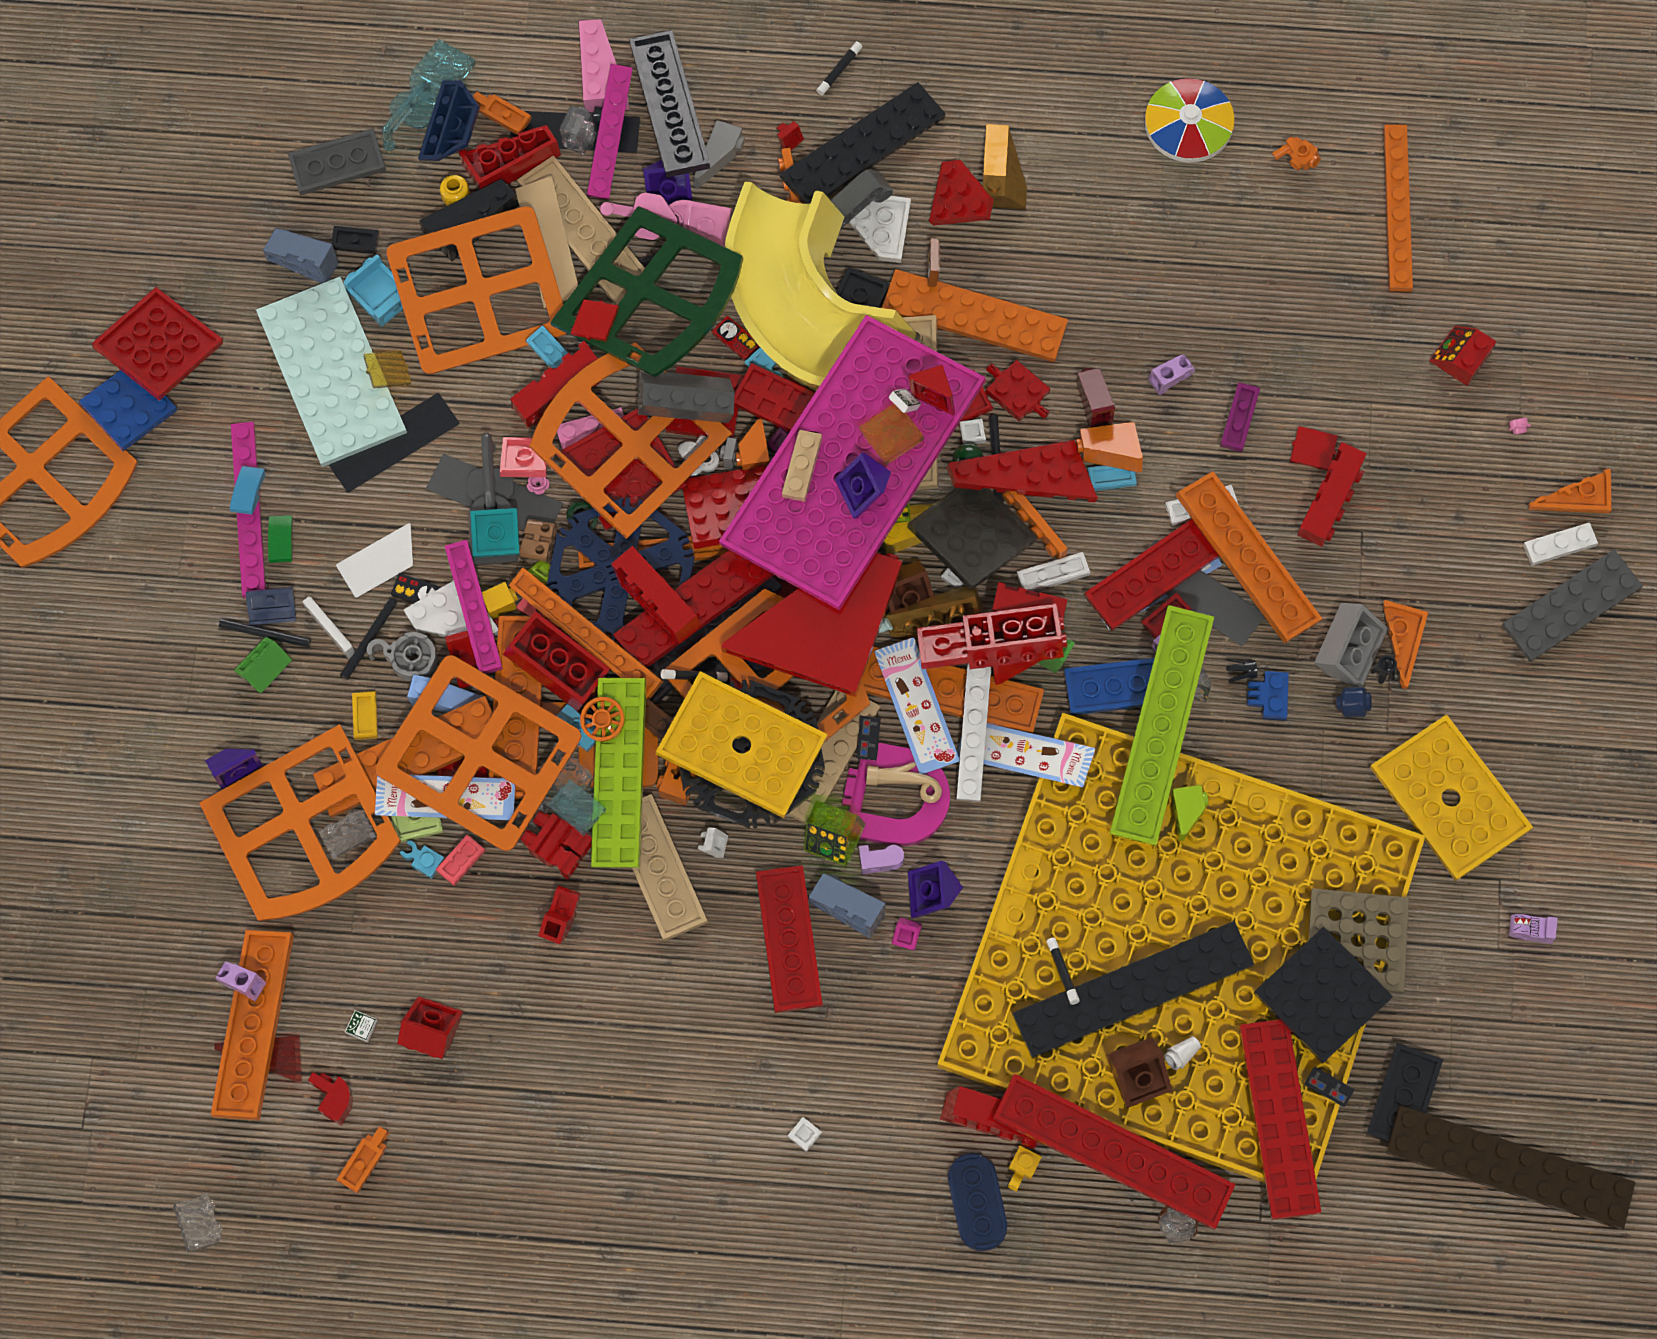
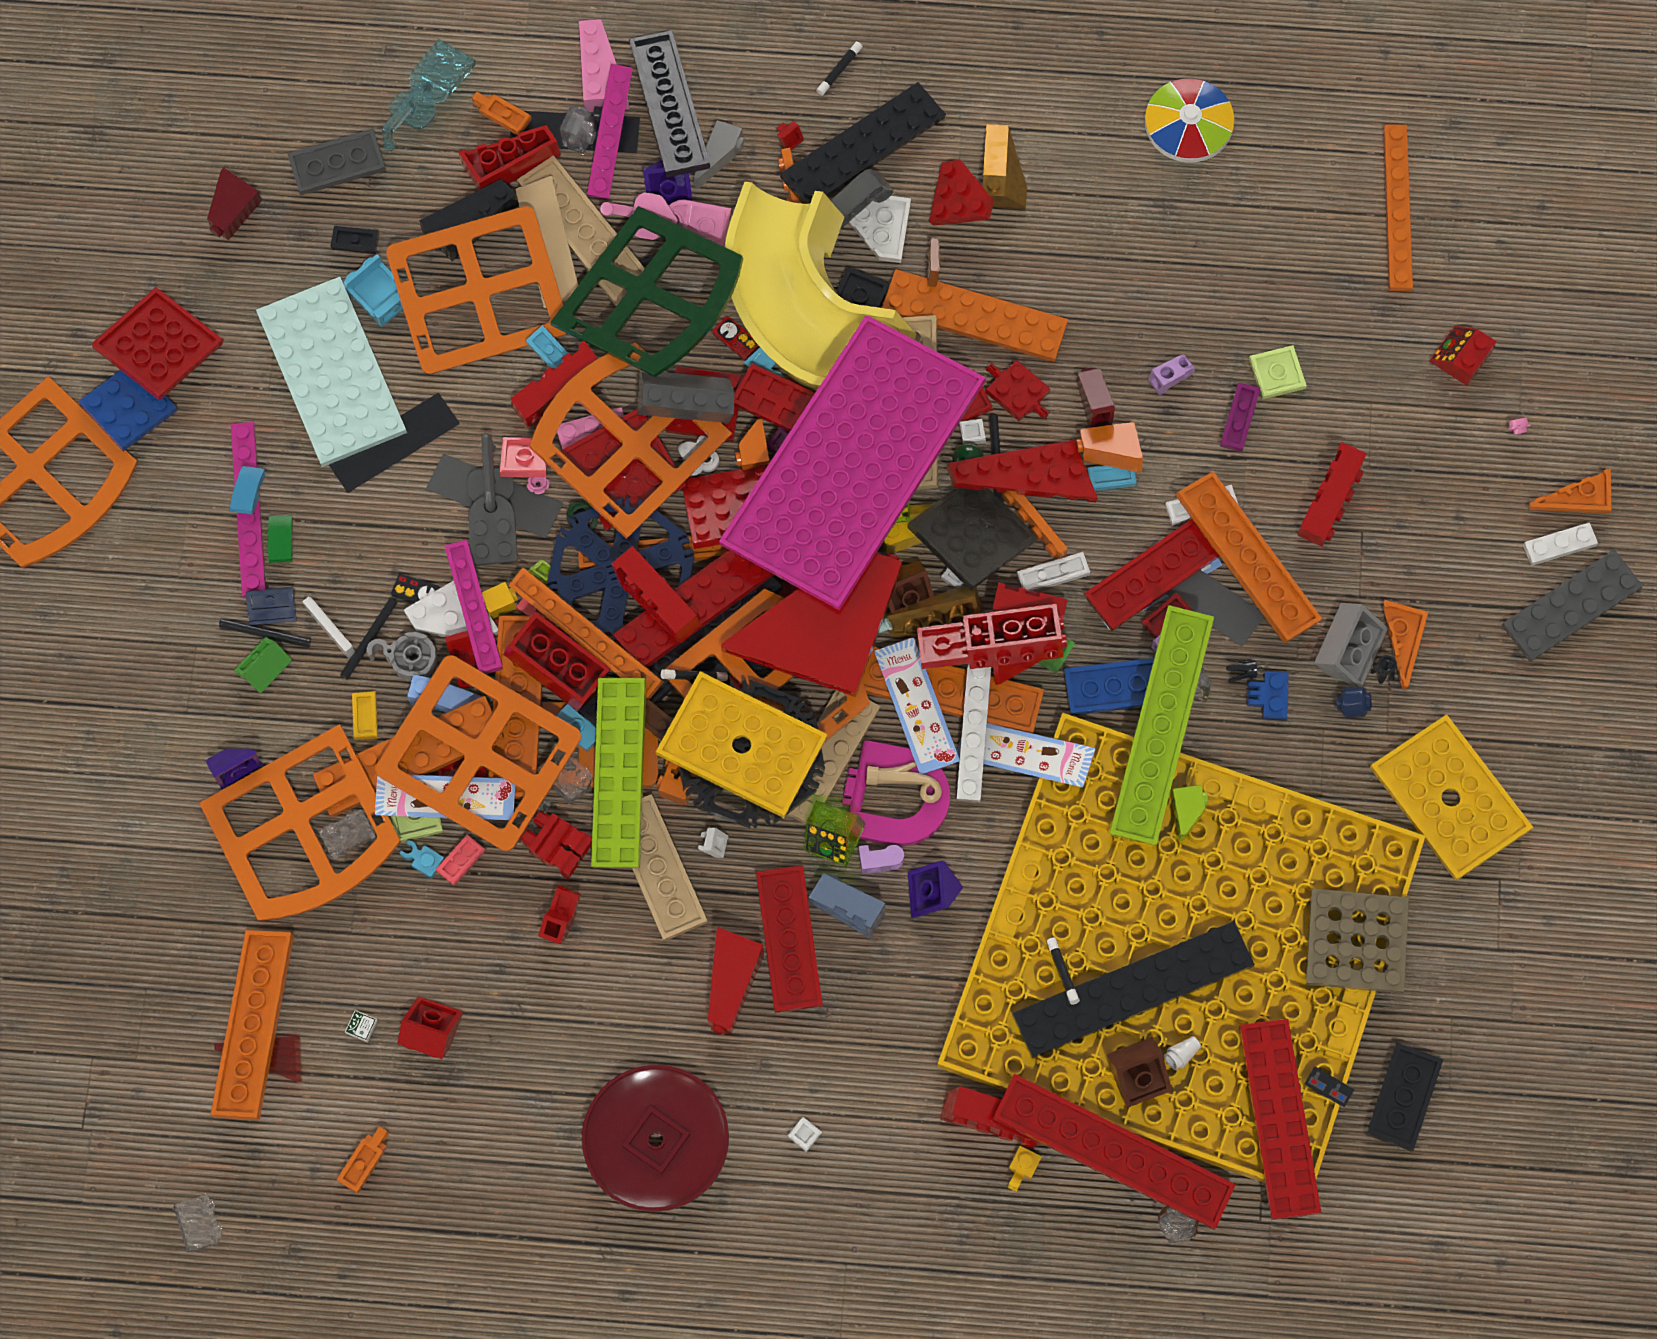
lavender leg [215,961,266,1002] -> none
sand blue wedge [263,228,339,284] -> none
red brick [308,1072,353,1126] -> none
white sticker [336,523,413,598] -> none
clear yellow piece [363,351,411,389] -> none
dark blue wedge [418,80,480,161] -> none
yellow head [440,175,470,206] -> none
teal plate [470,508,520,558] -> none
medium nougat piece [520,519,557,562] -> none
clear light blue plate [547,779,606,836] -> none
red piece [571,299,619,341] -> none
orange wheel [580,697,625,742] -> none
light grey plate [720,438,738,468] -> none
tan plate [782,430,823,502] -> none
dark purple slope [835,453,891,519] -> none
black sticker [856,716,881,761] -> none
plate [859,404,924,465] -> none
tile [889,388,921,413] -> none
dark pink slope [891,917,923,951] -> none
red slope [908,364,955,416] -> none
dark blue tile [948,1153,1007,1252] -> none
black plate [1253,927,1393,1064] -> none
orange piece [1272,136,1321,171] -> none
red piece [1290,426,1338,471] -> none
dark brown plate [1385,1106,1636,1230] -> none
lavender leg [1509,914,1558,944] -> none
none -> dark red slope [207,167,262,240]
none -> dark red dish [582,1065,729,1212]
none -> red slope [708,927,764,1035]
none -> yellowish green tile [1249,345,1307,400]

